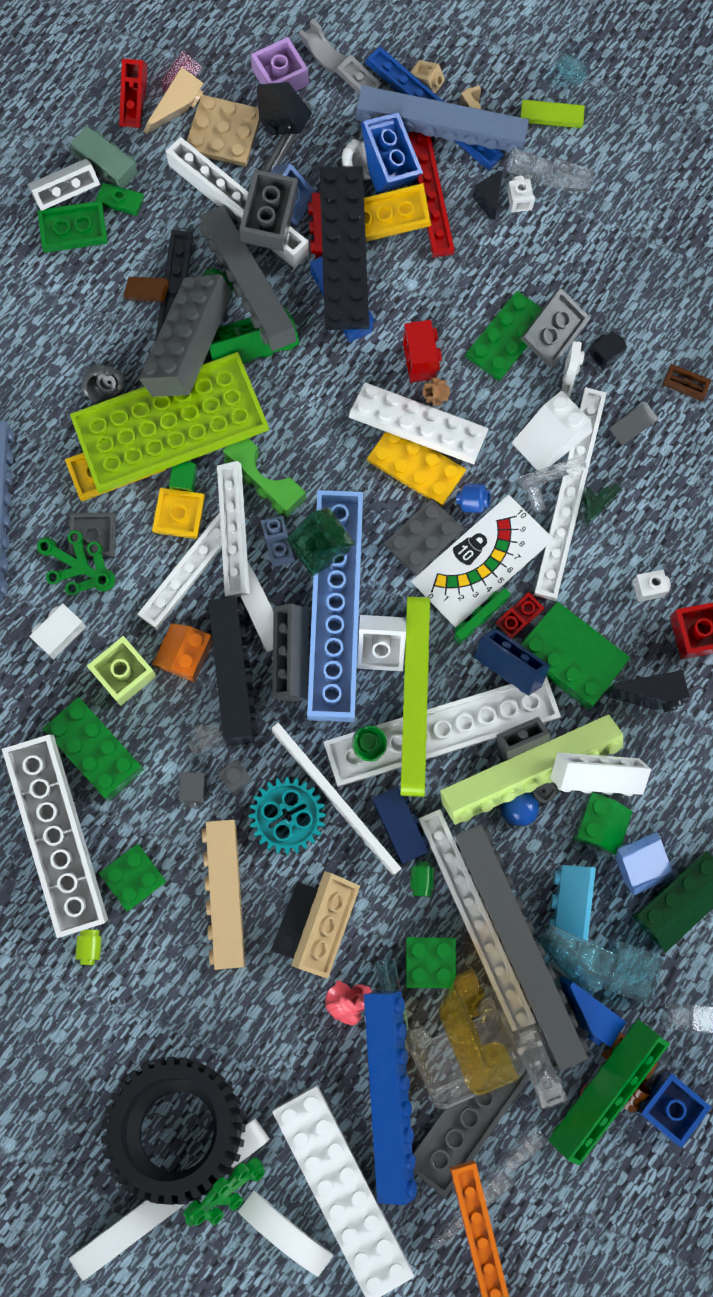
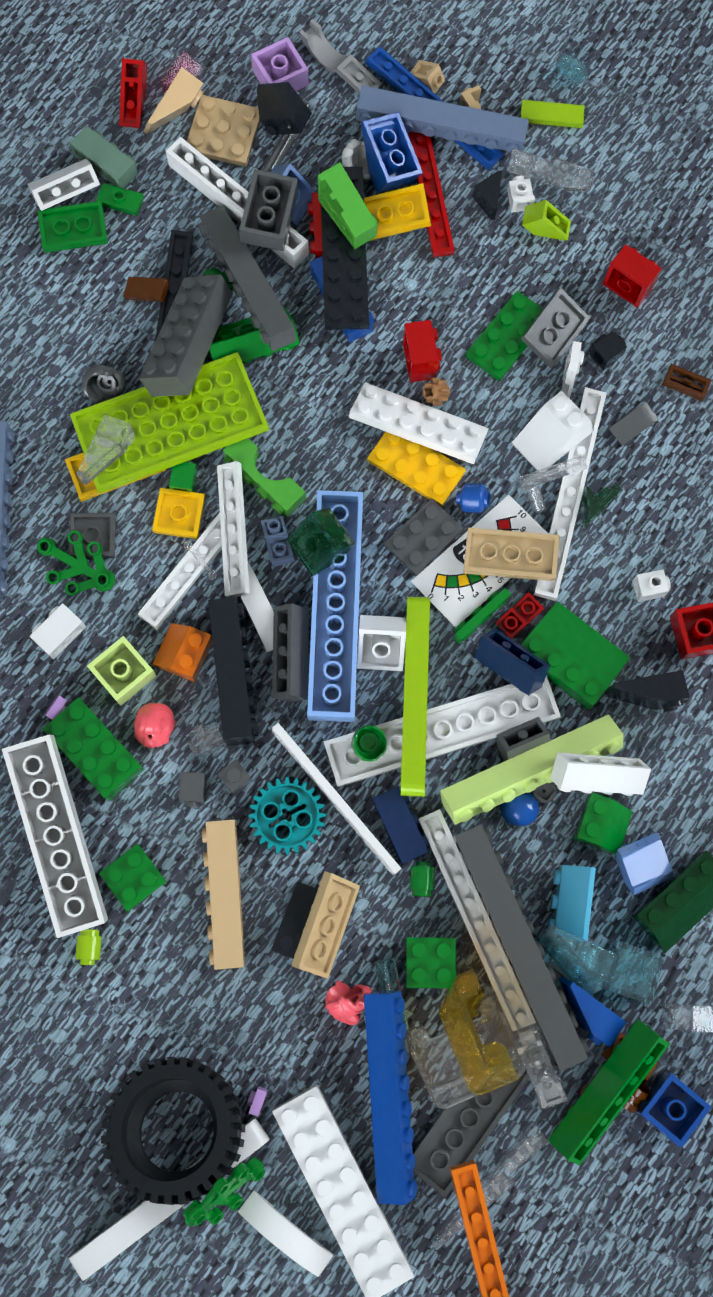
none -> lavender plate [44,695,67,720]
none -> clear slope [77,414,135,485]
none -> coral hair [134,703,176,748]
none -> clear hinge [183,541,217,580]
none -> lavender plate [247,1087,268,1117]
none -> bright green wedge [318,162,378,249]
none -> tan plate [463,527,560,581]
none -> lime slope [522,200,571,241]
none -> red brick [603,244,662,308]

